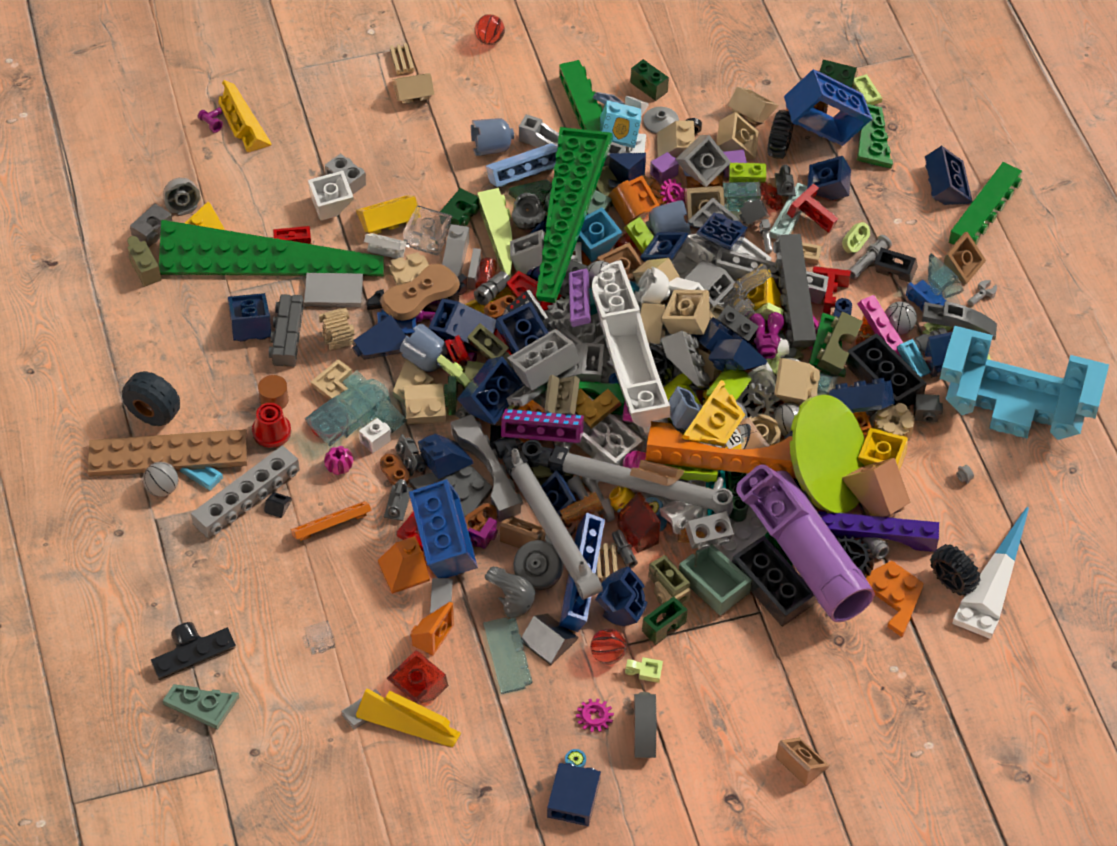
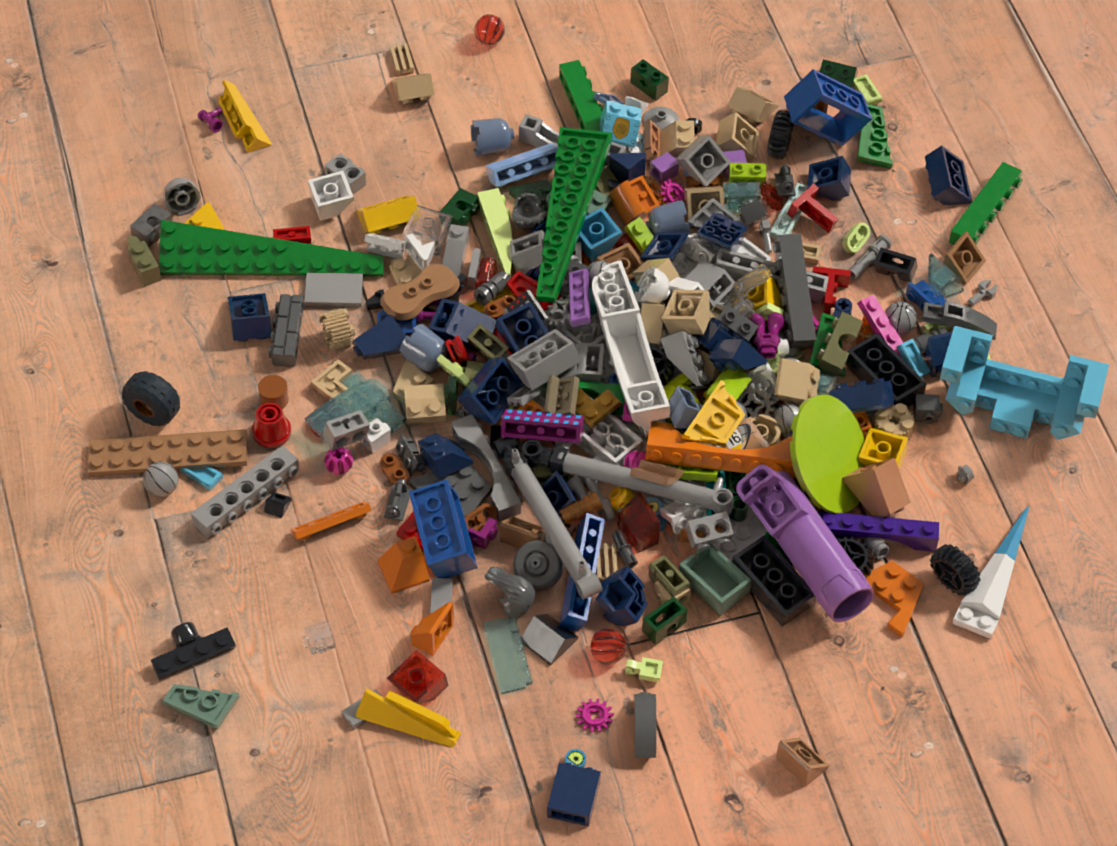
none -> light grey brick [323,410,370,451]
none -> white slope [405,233,435,271]
none -> nougat hinge [643,119,660,166]

